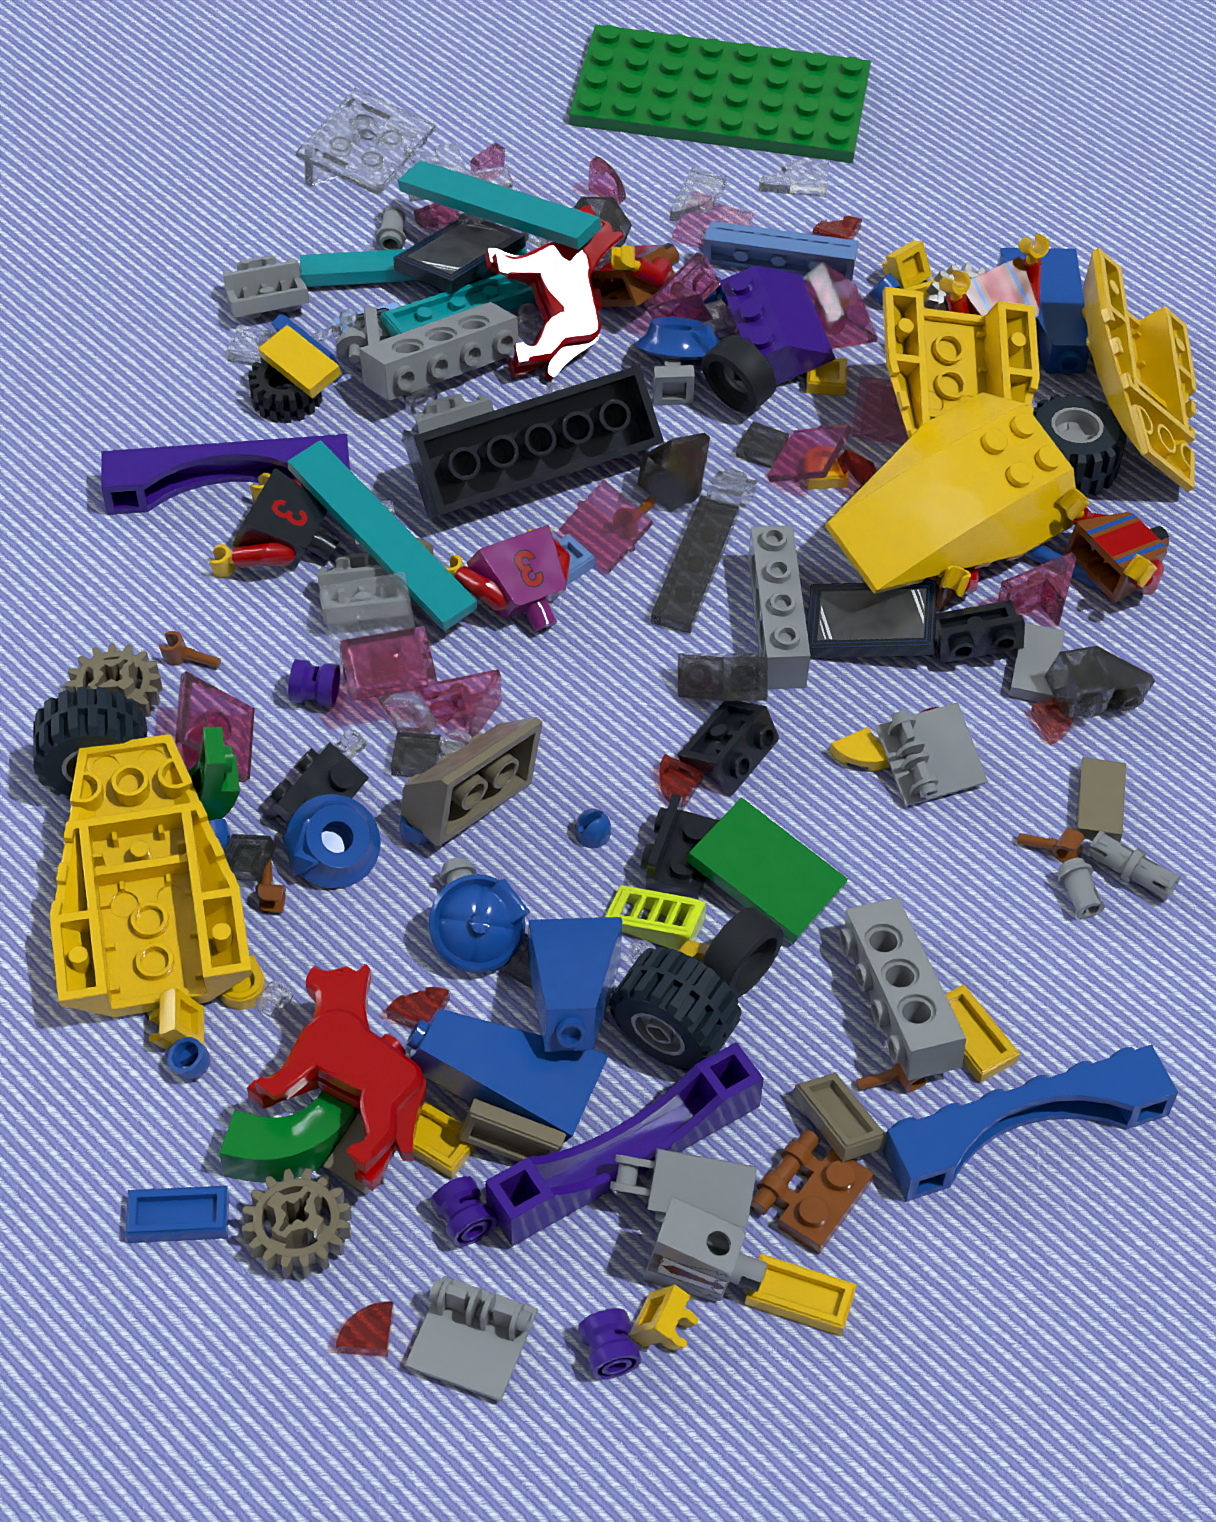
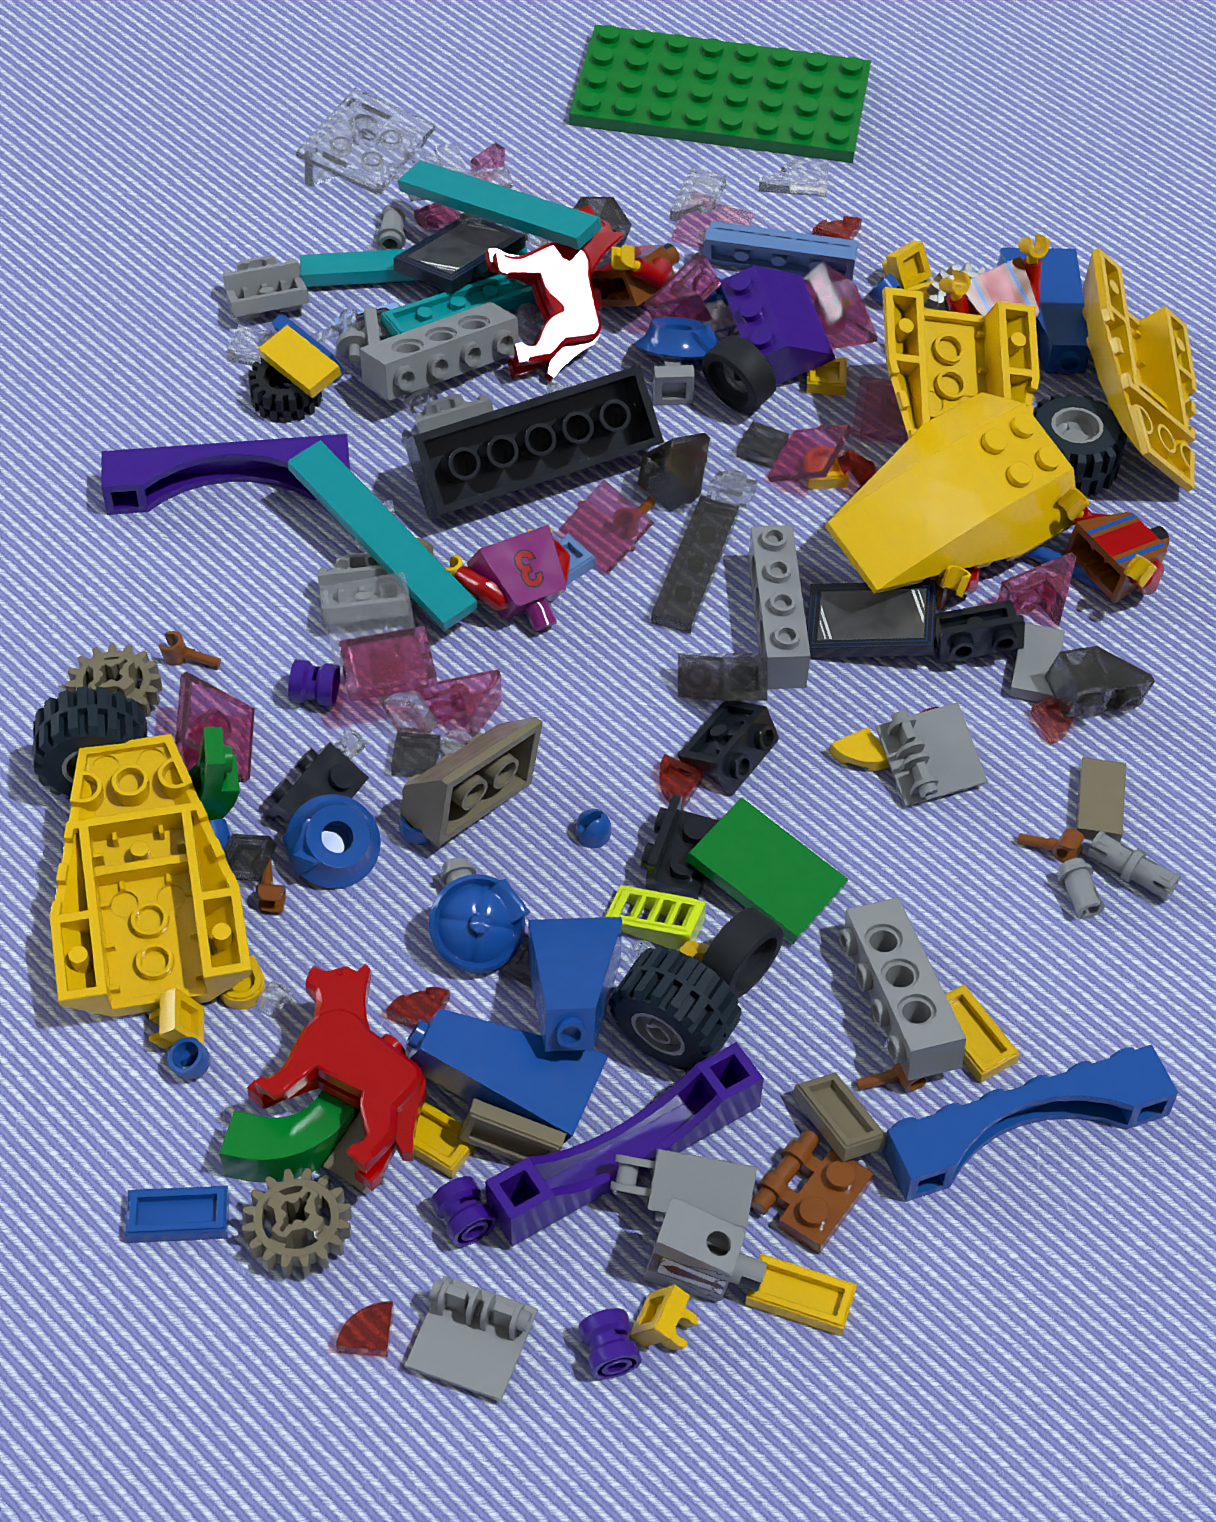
black torso [209,468,340,578] -> none
clear pink tile [589,156,626,206] -> none

